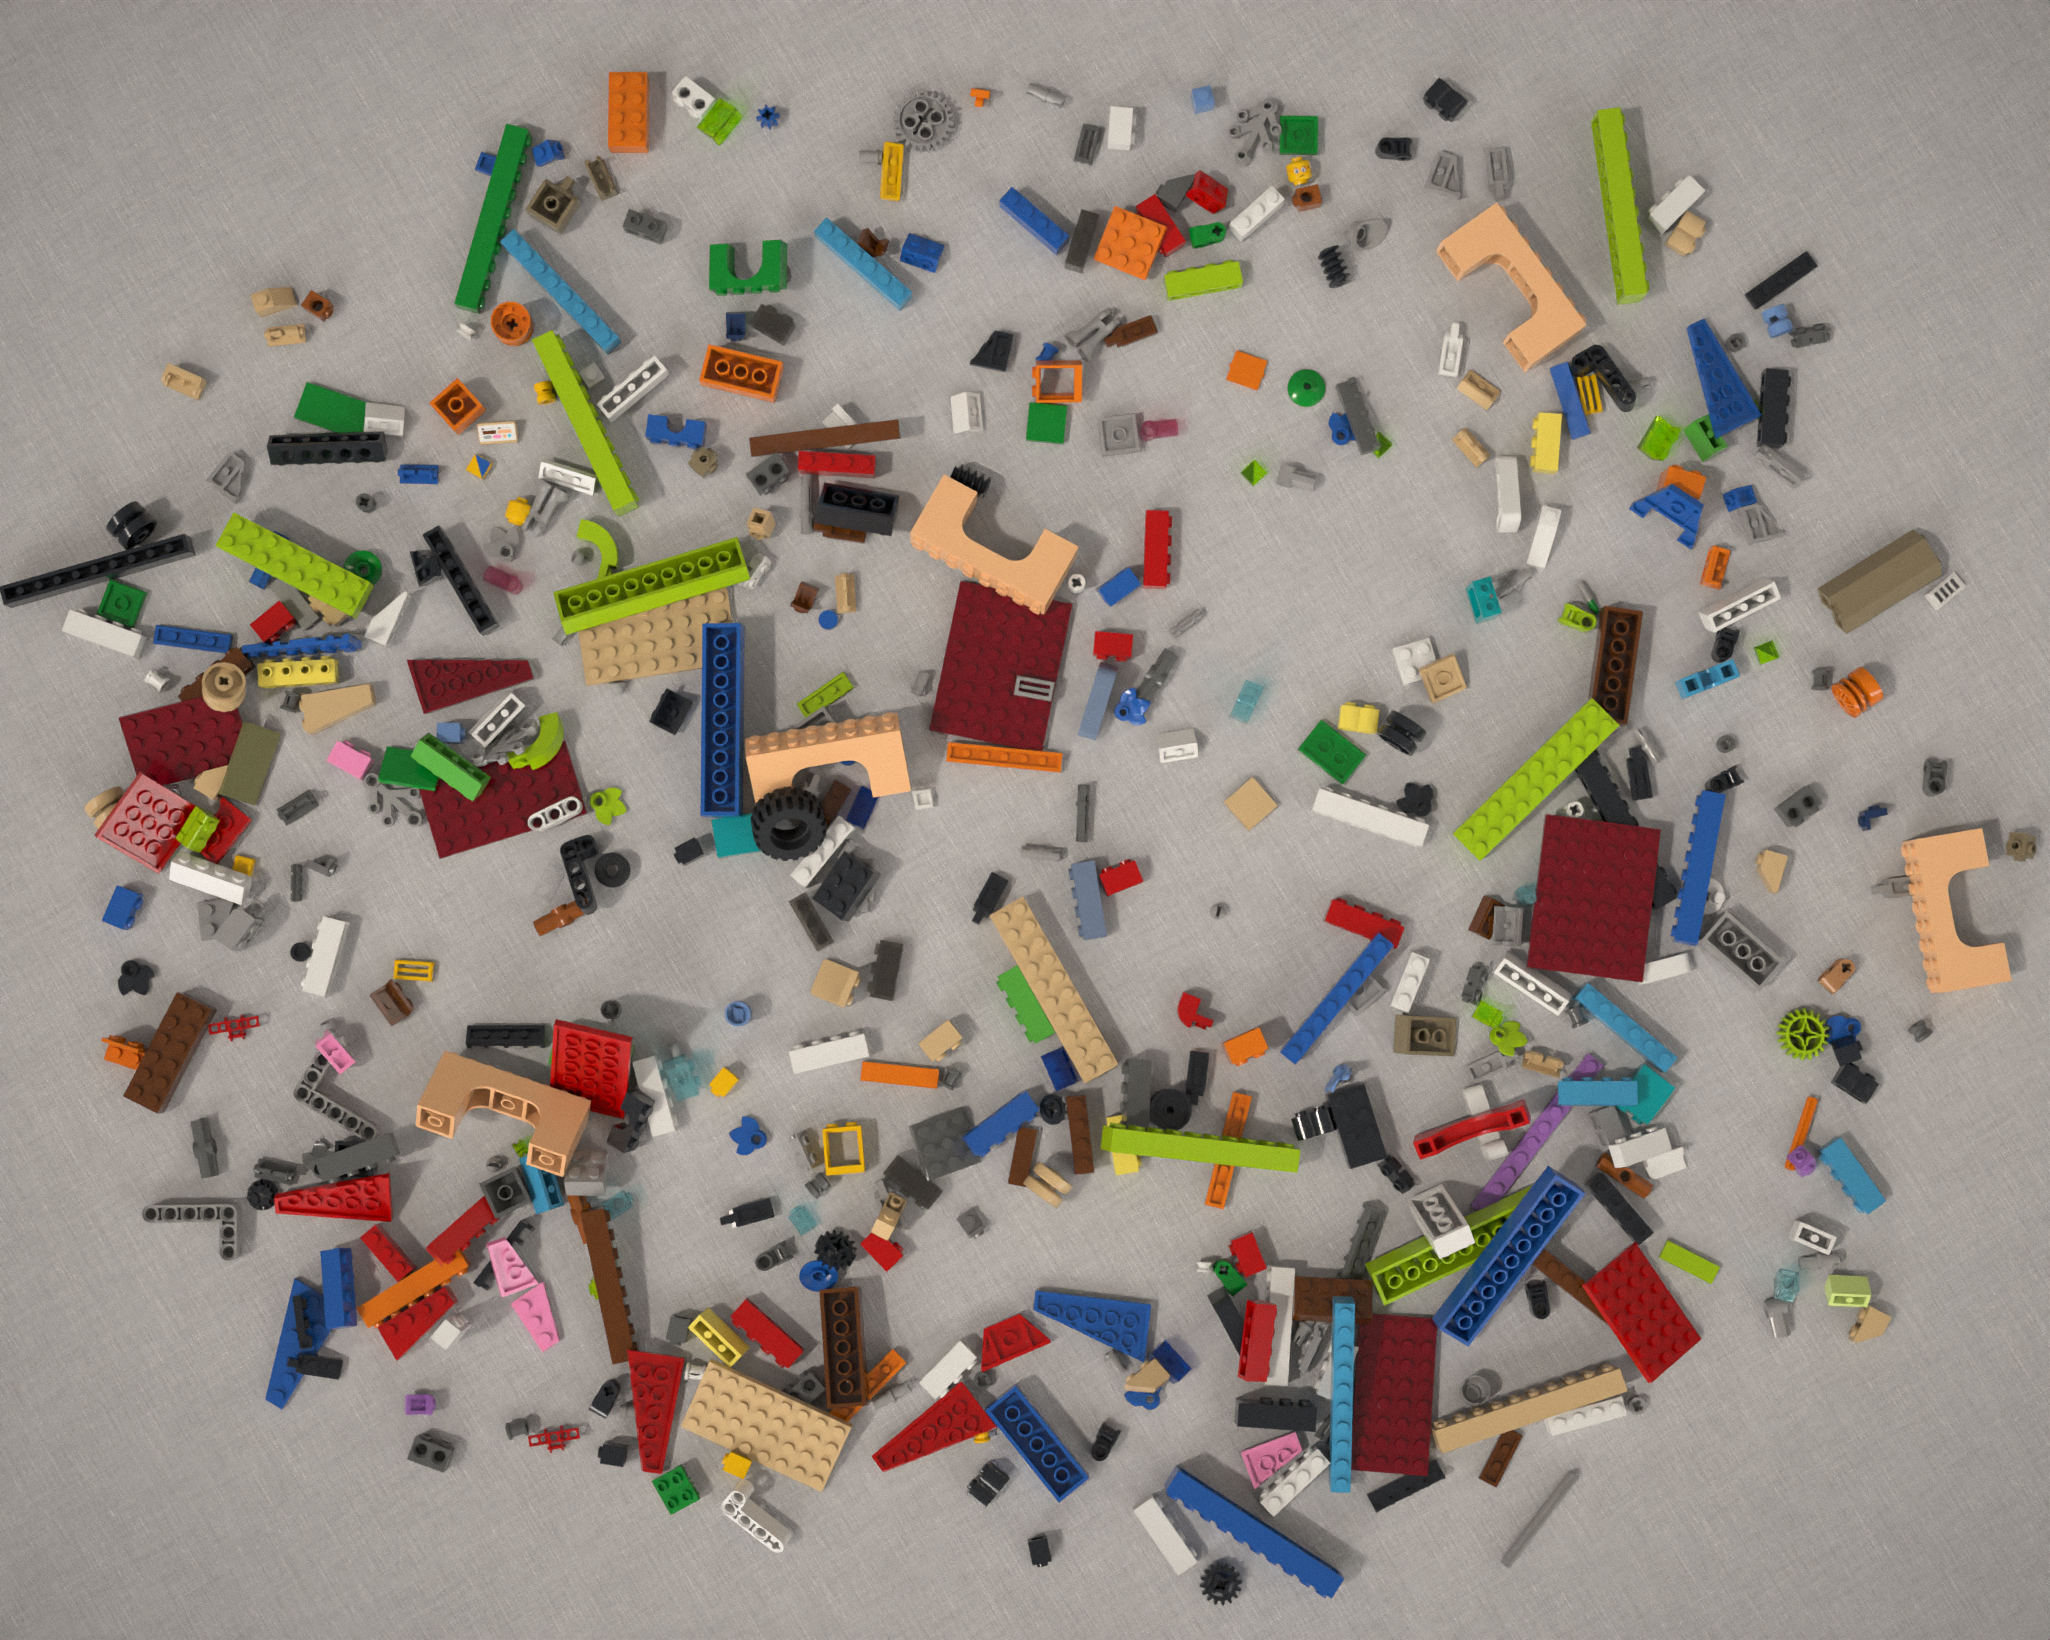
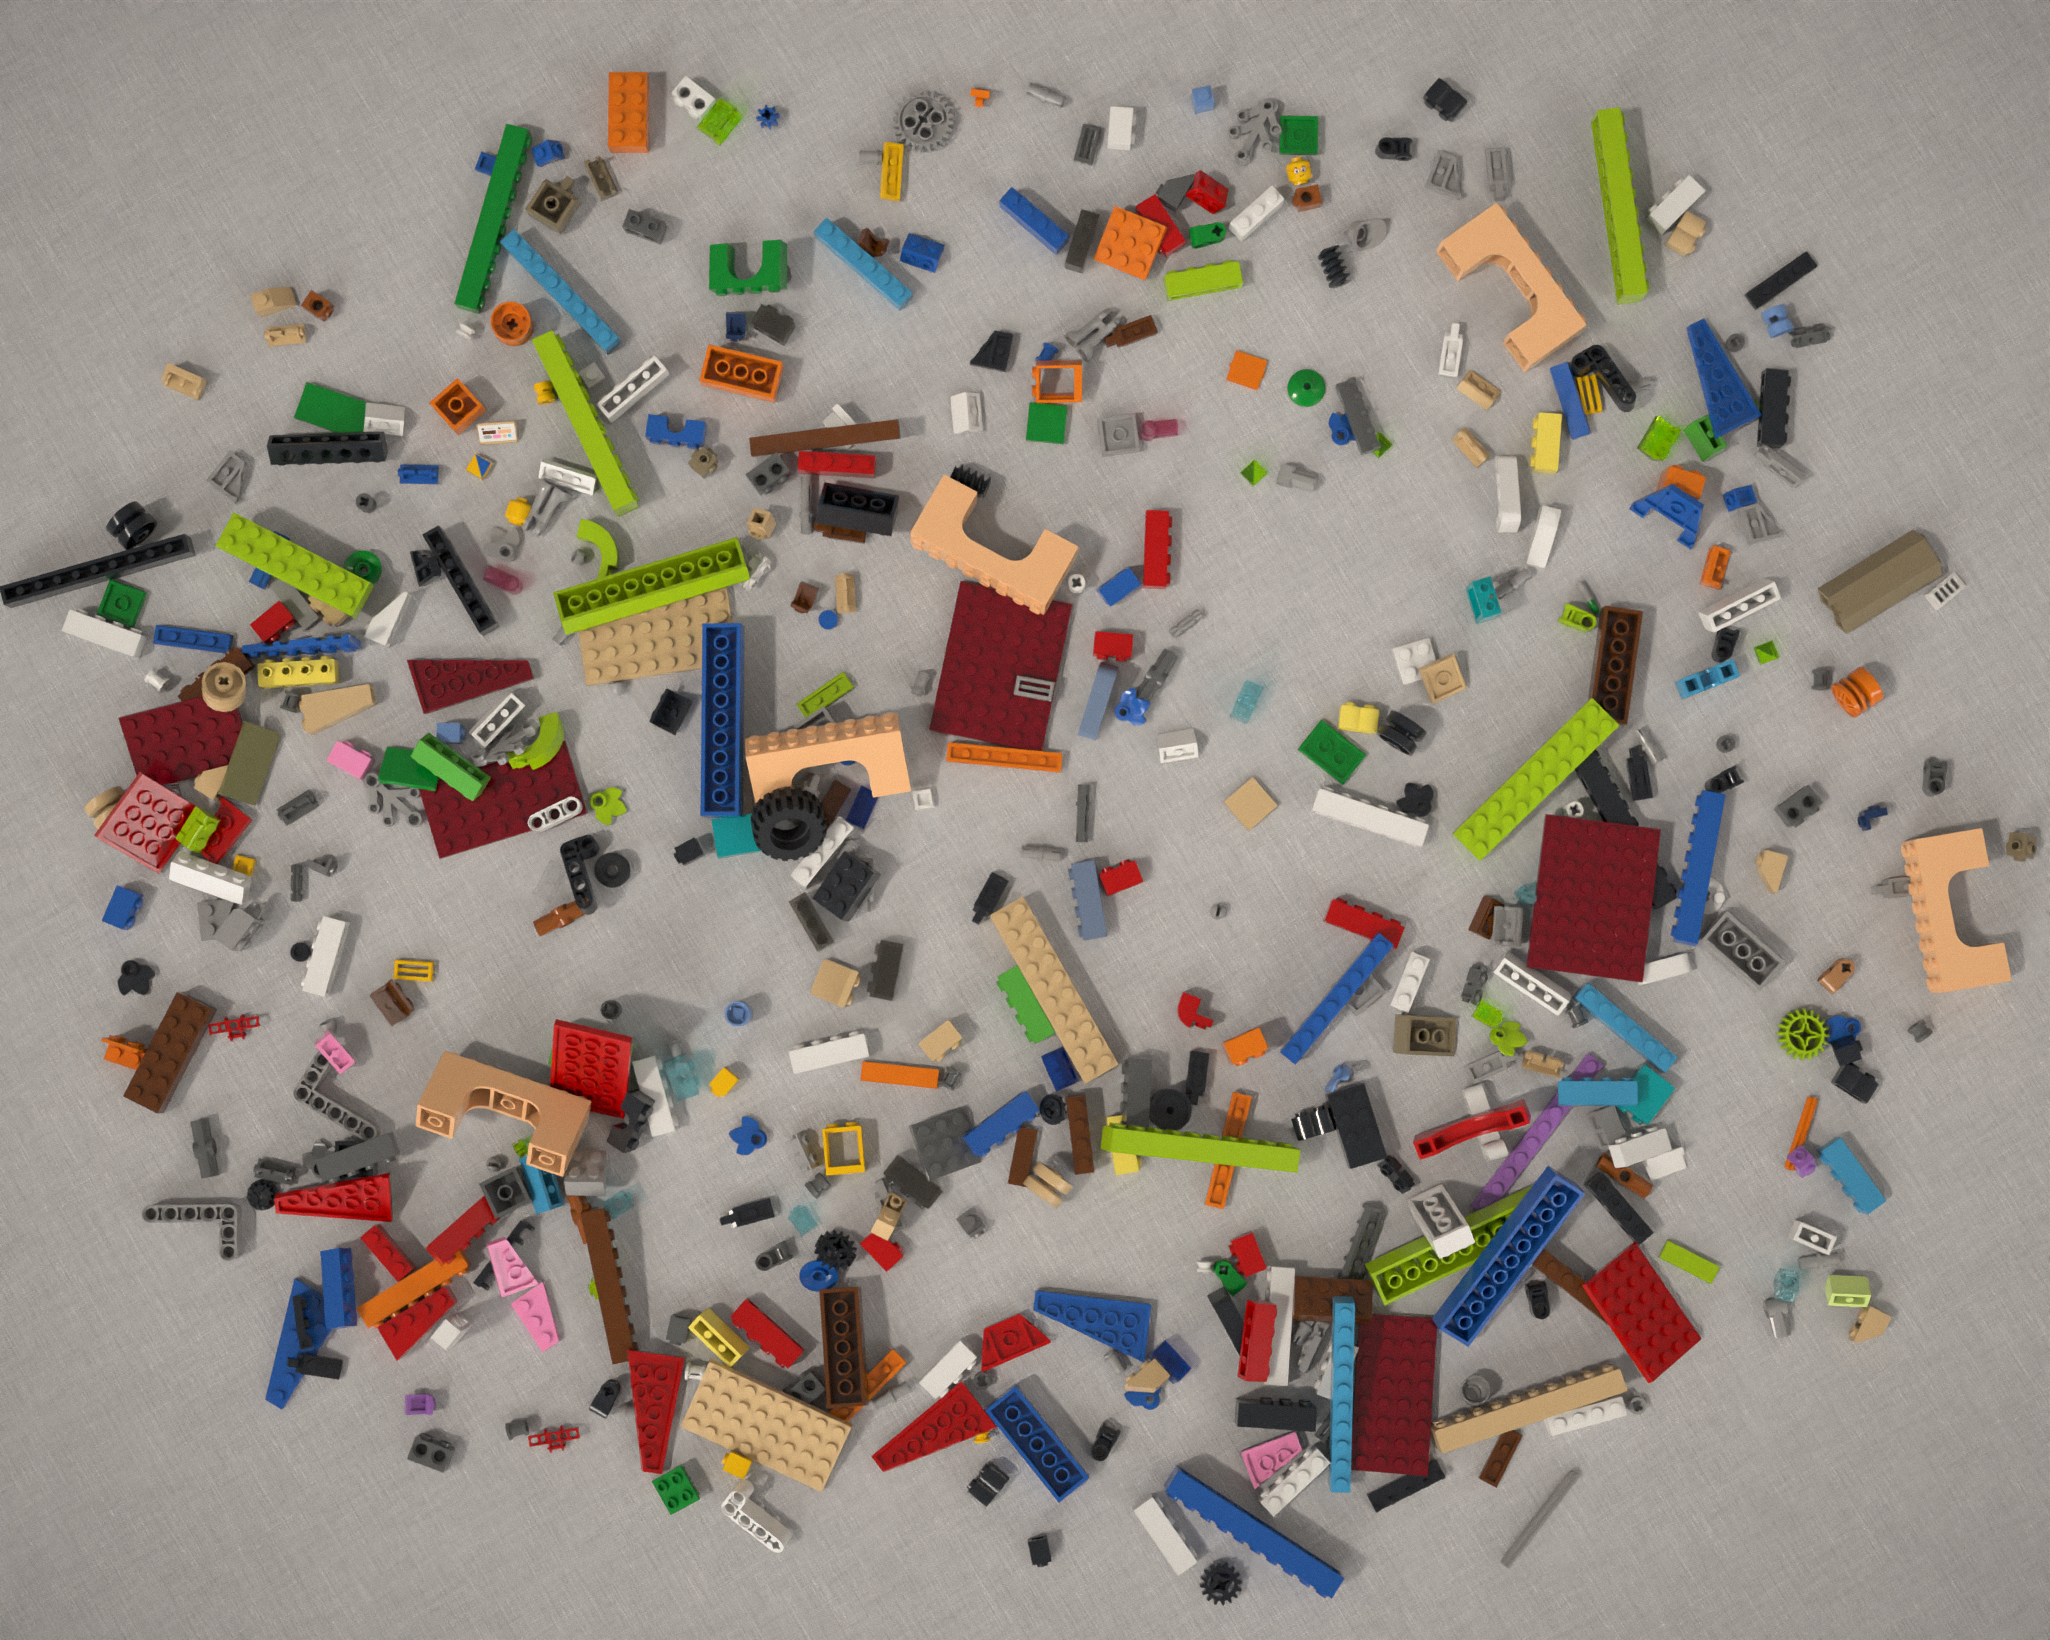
black hinge [466,1025,545,1048] -> none
black brick [598,1441,628,1467] -> none

